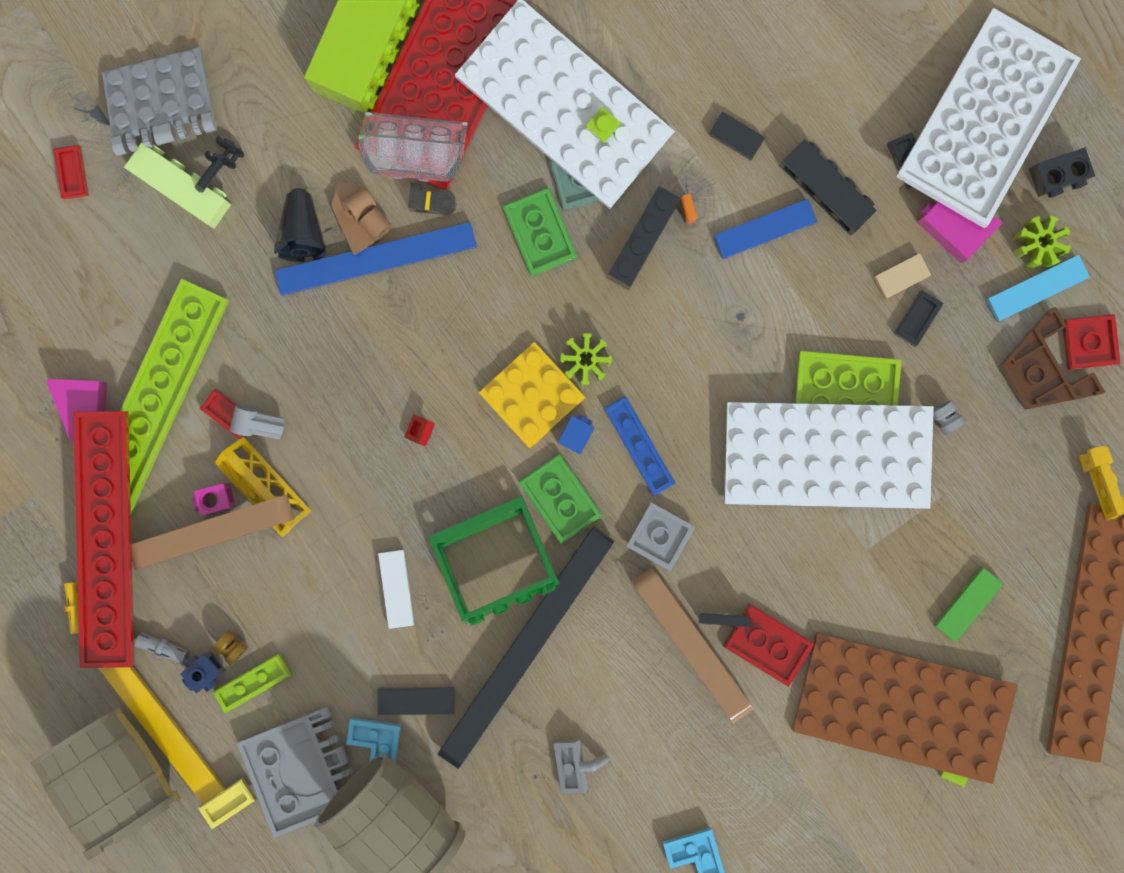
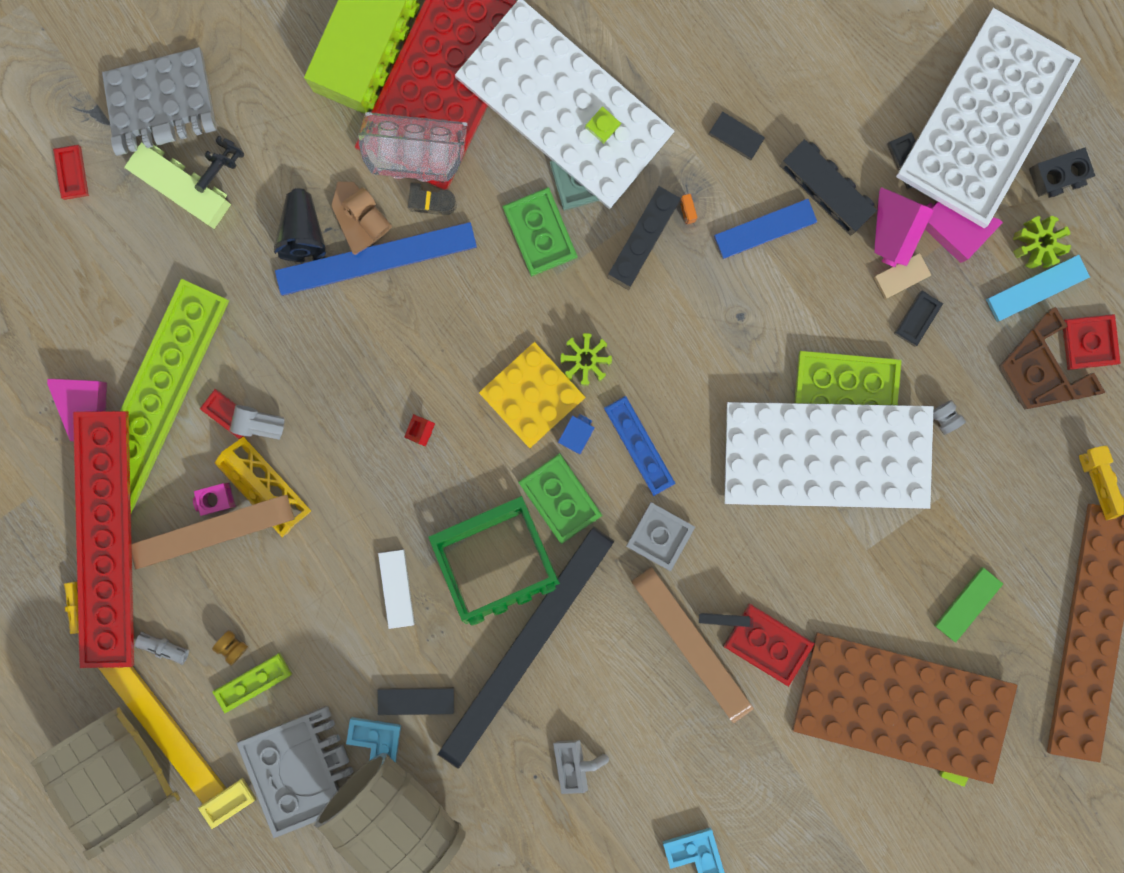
dark blue brick [180,651,226,694] -> none
none -> dark pink slope [874,187,934,267]

